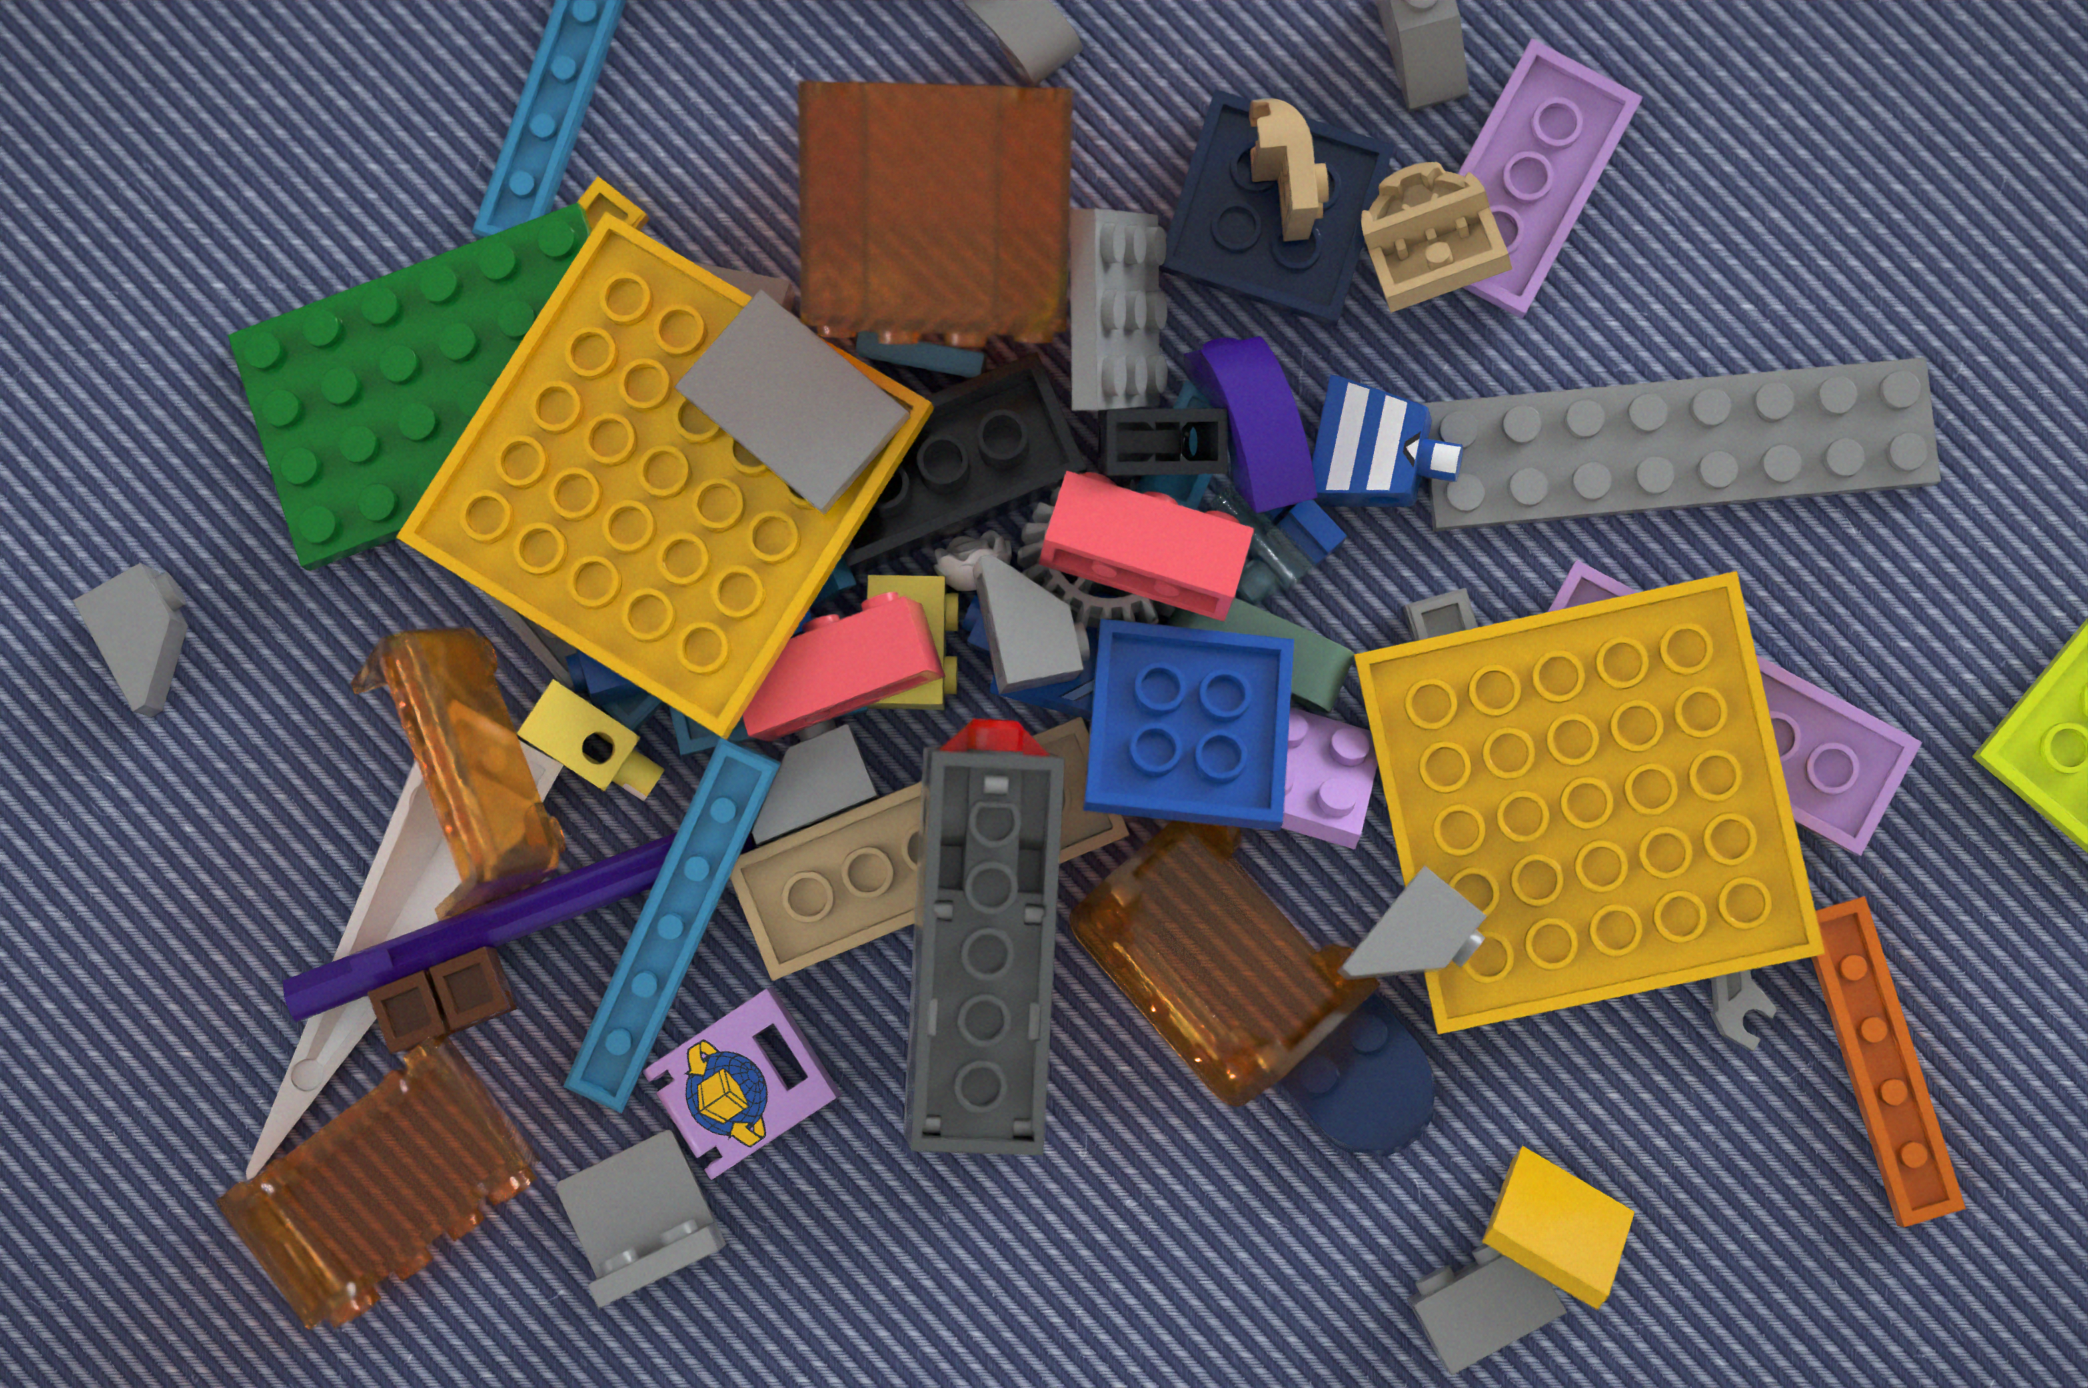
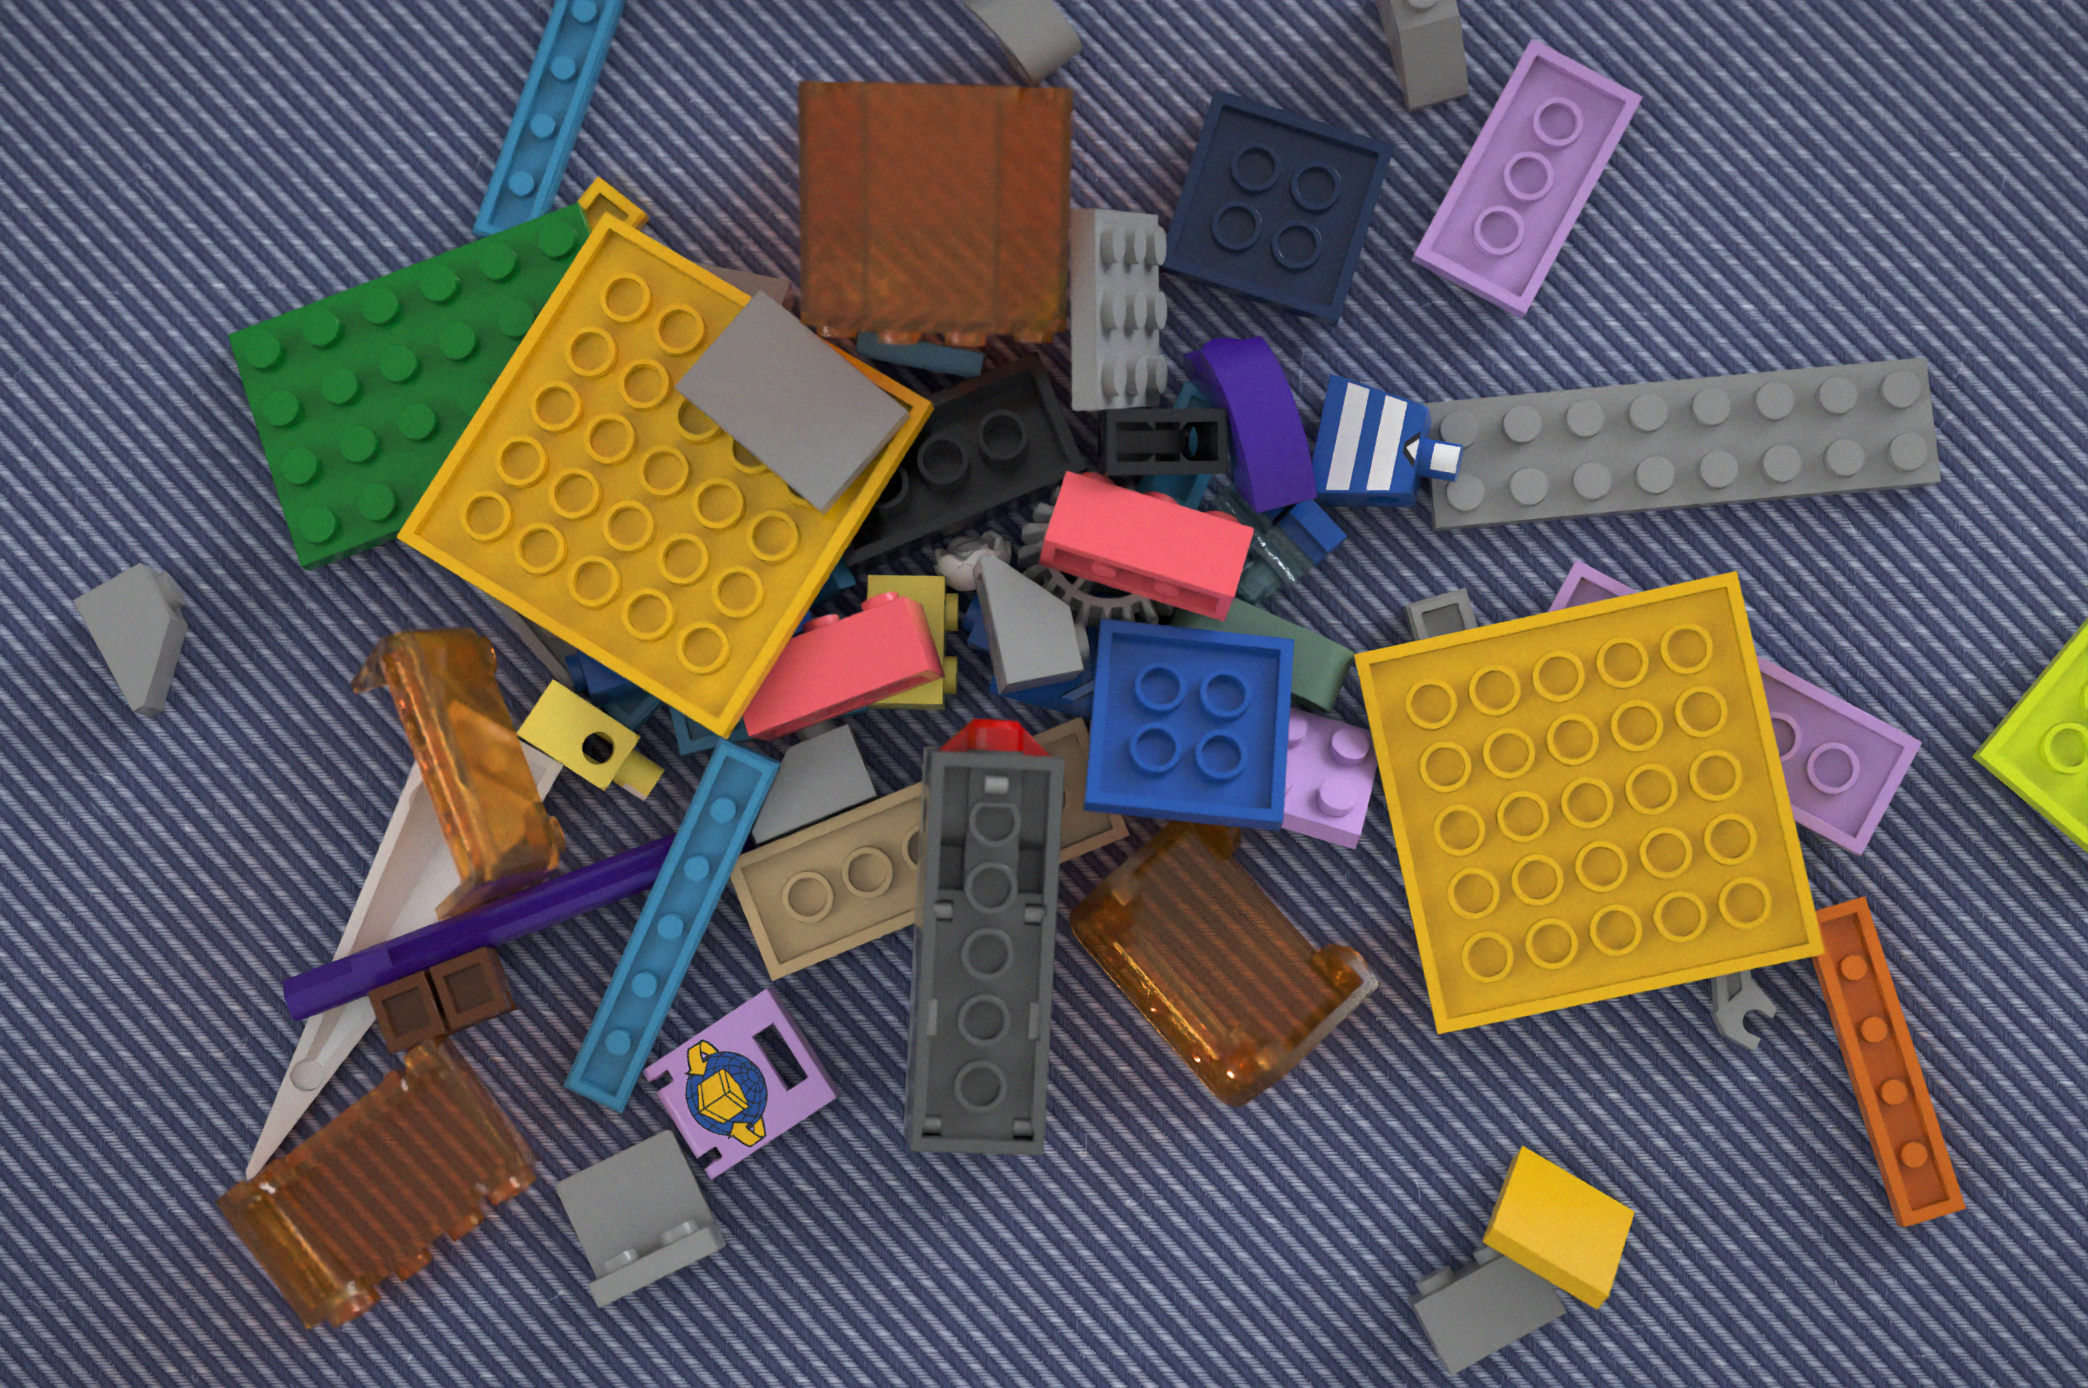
tan slope [1249,99,1329,241] -> none
dark blue slope [1276,993,1436,1156] -> none
light grey slope [1337,866,1487,980] -> none
tan slope [1361,162,1512,313] -> none

